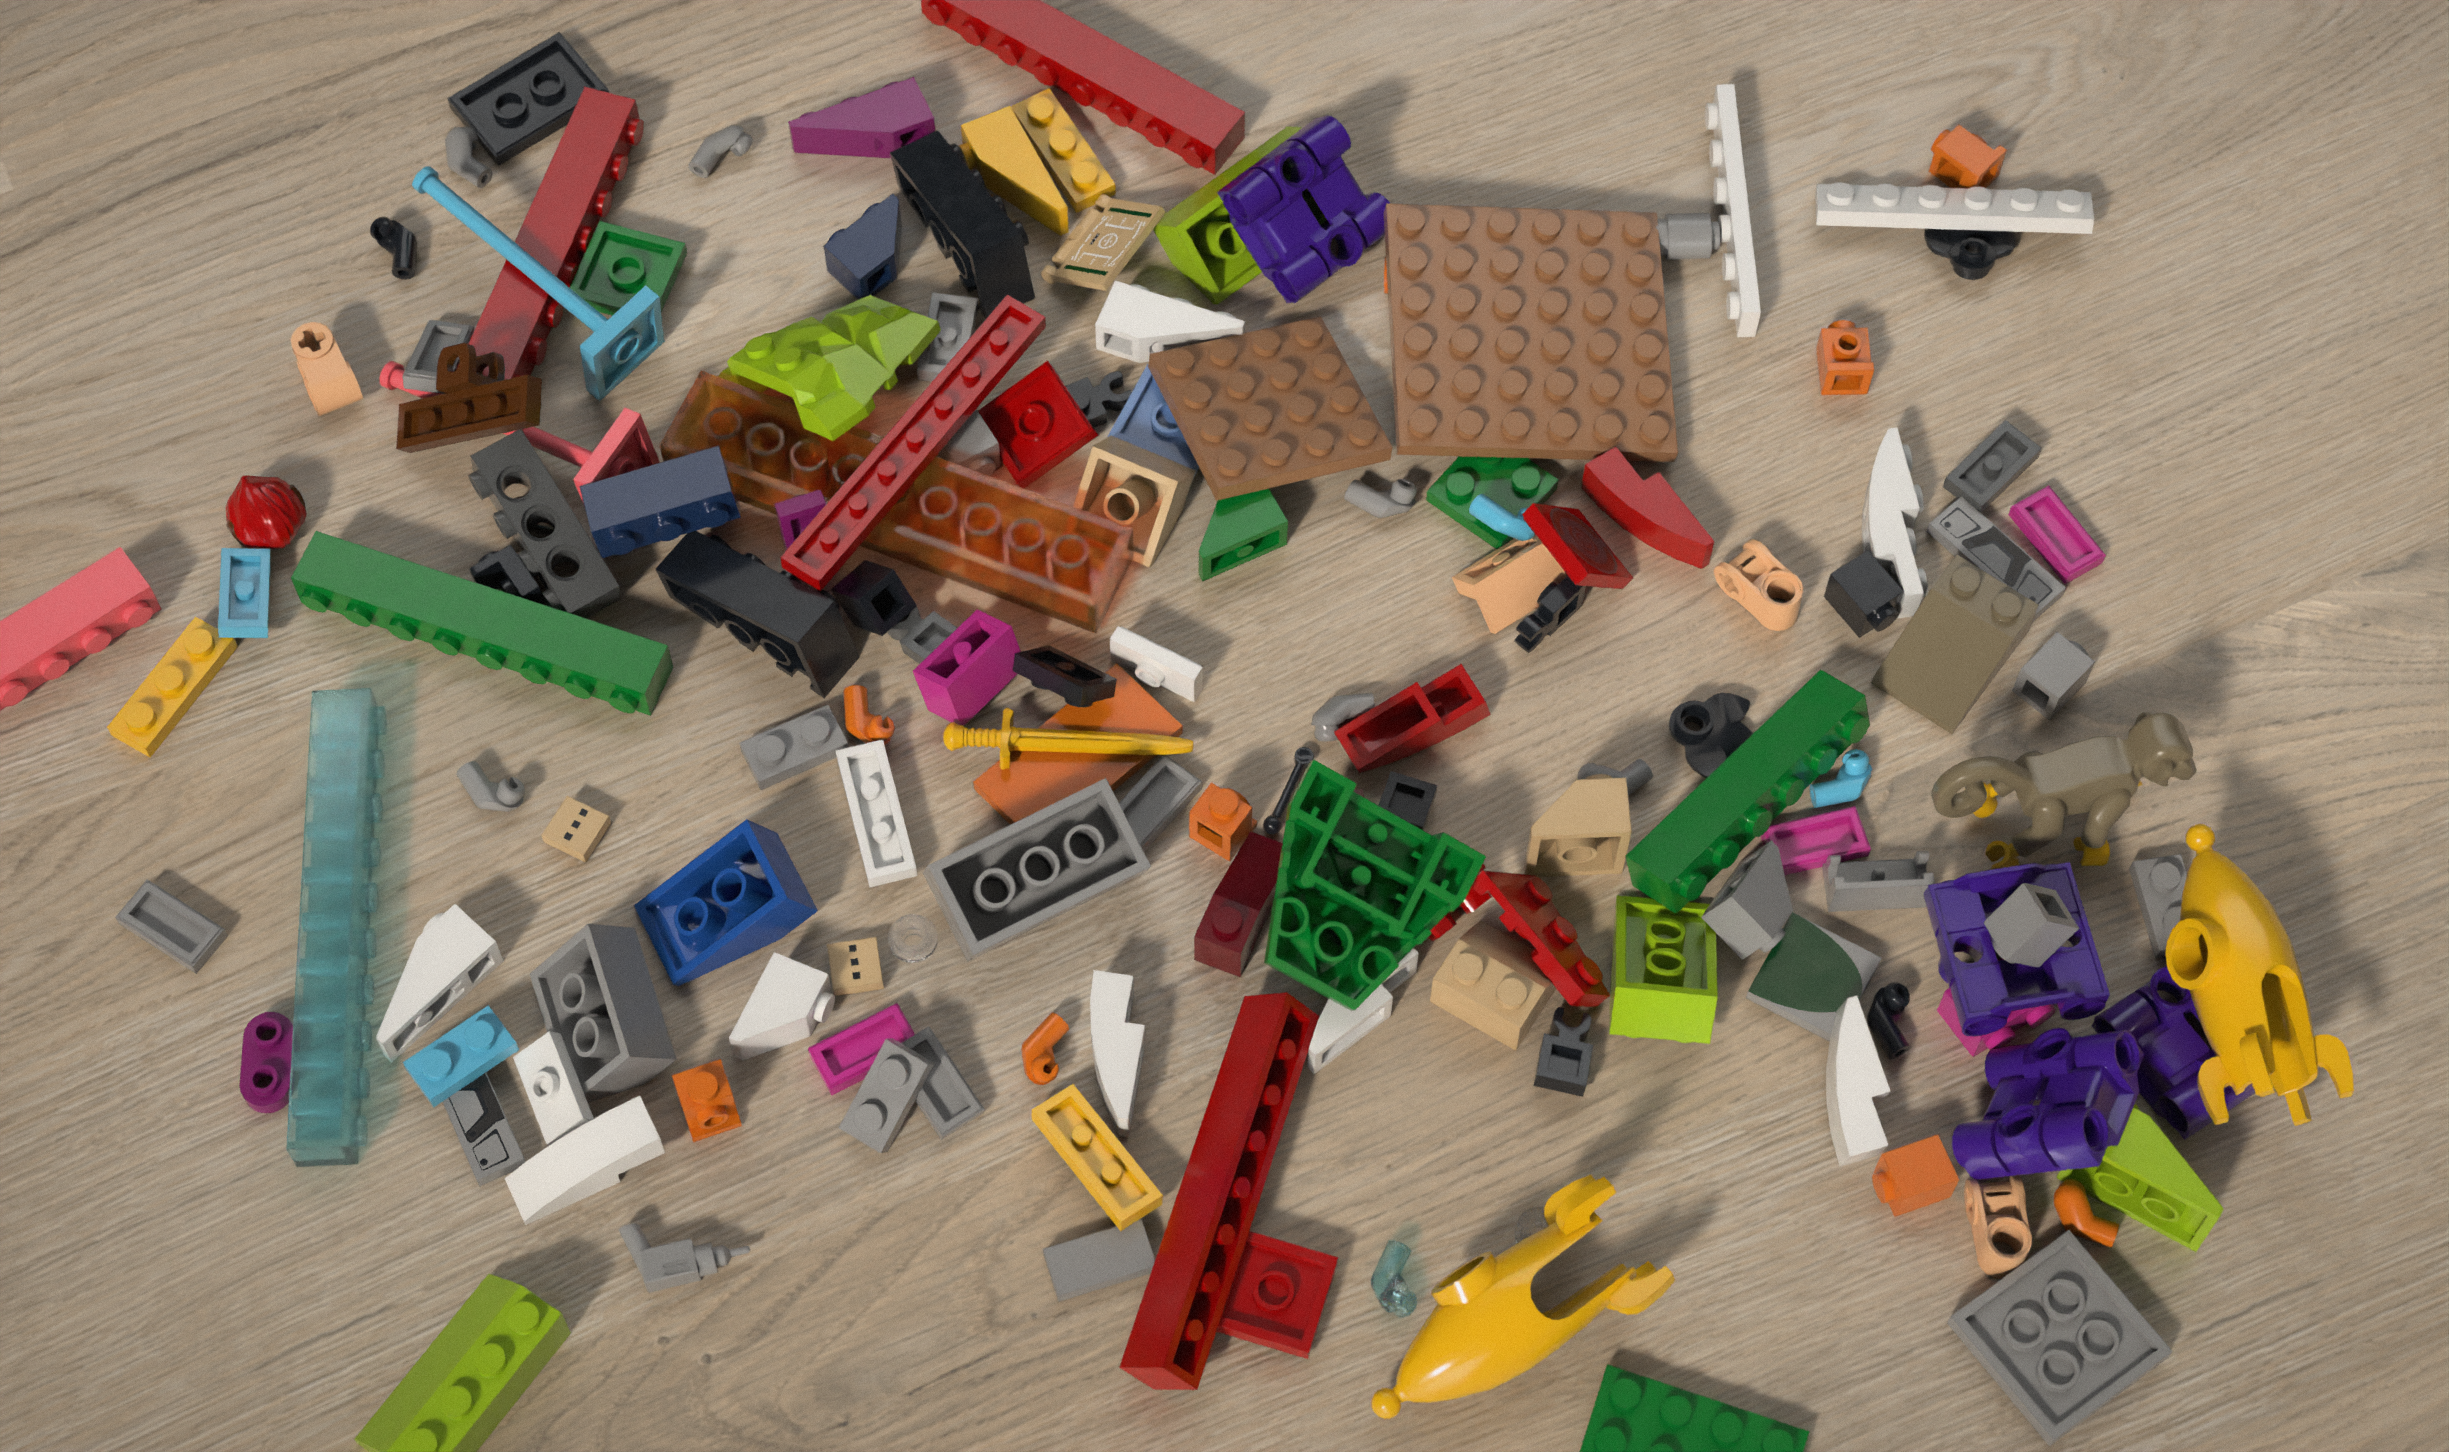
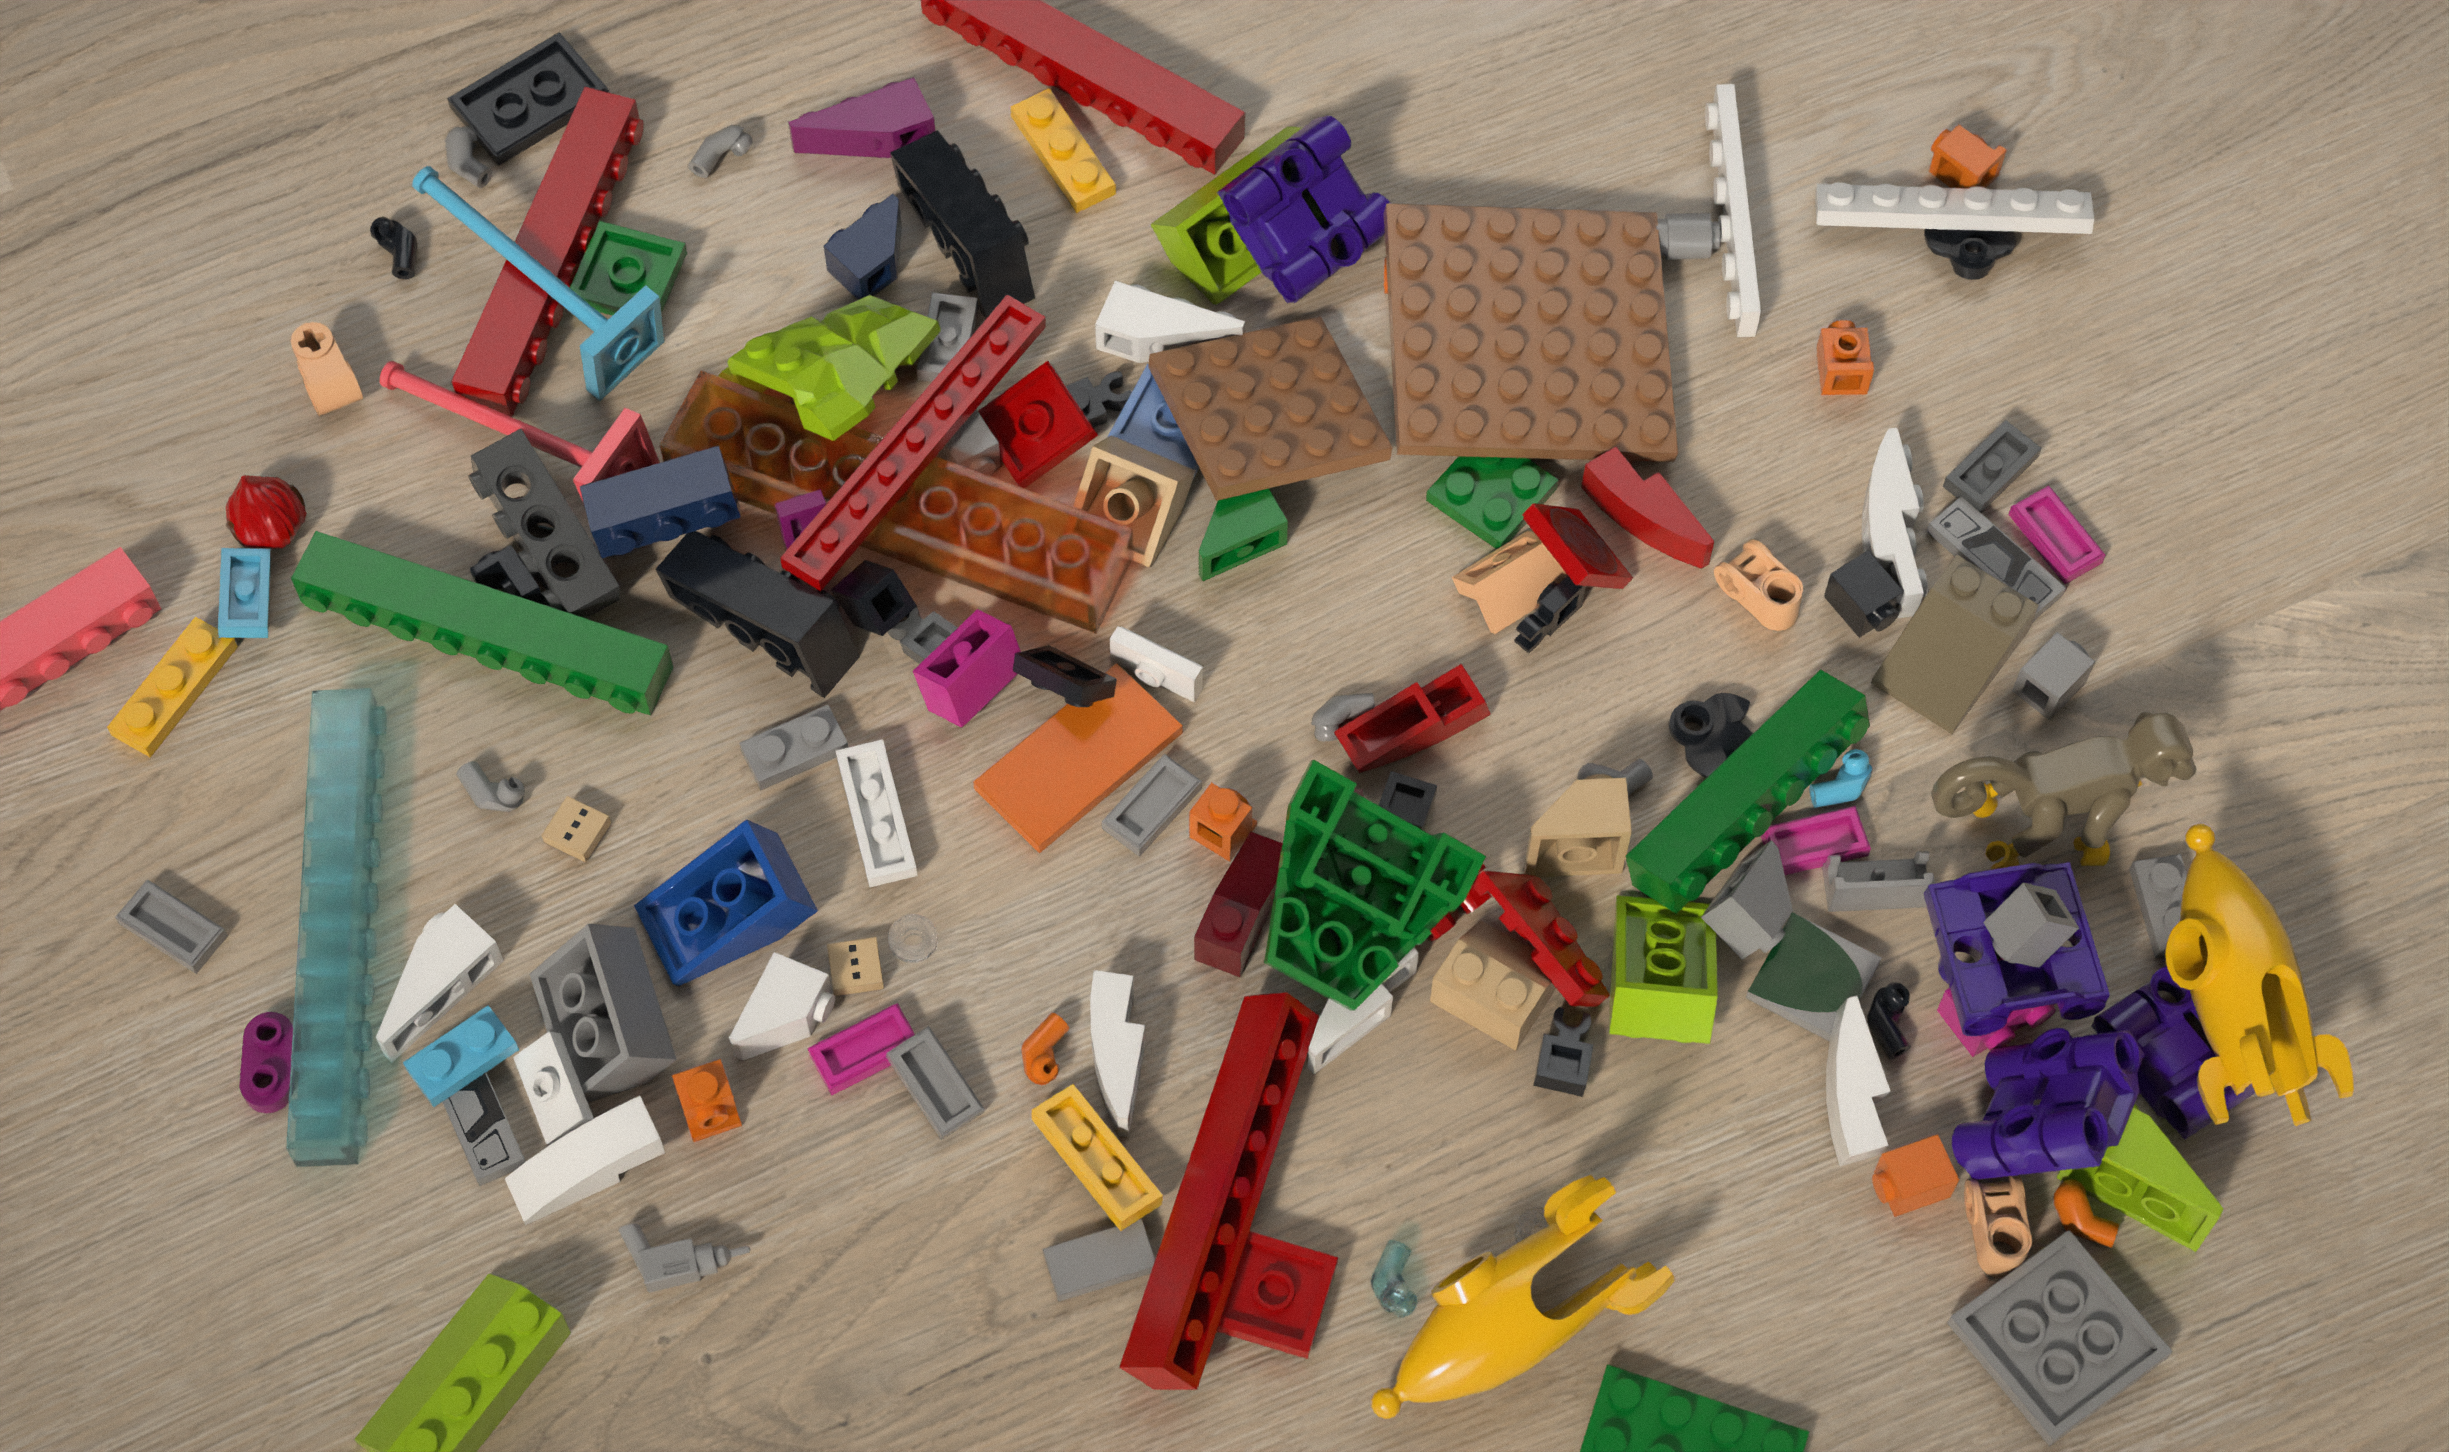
reddish brown plate [396,343,542,453] -> none
light grey tile [402,320,474,394] -> none
light grey plate [839,1038,935,1153] -> none
orange arm [843,685,895,745] -> none
light grey brick [923,778,1151,962] -> none
yellow sword [943,708,1194,770] -> none
yellow slope [958,106,1069,236] -> none
tan piece [1041,194,1166,291] -> none
black hinge [1263,747,1314,835] -> none
light grey arm [1344,479,1417,518] -> none
medium azure arm [1469,493,1535,541] -> none

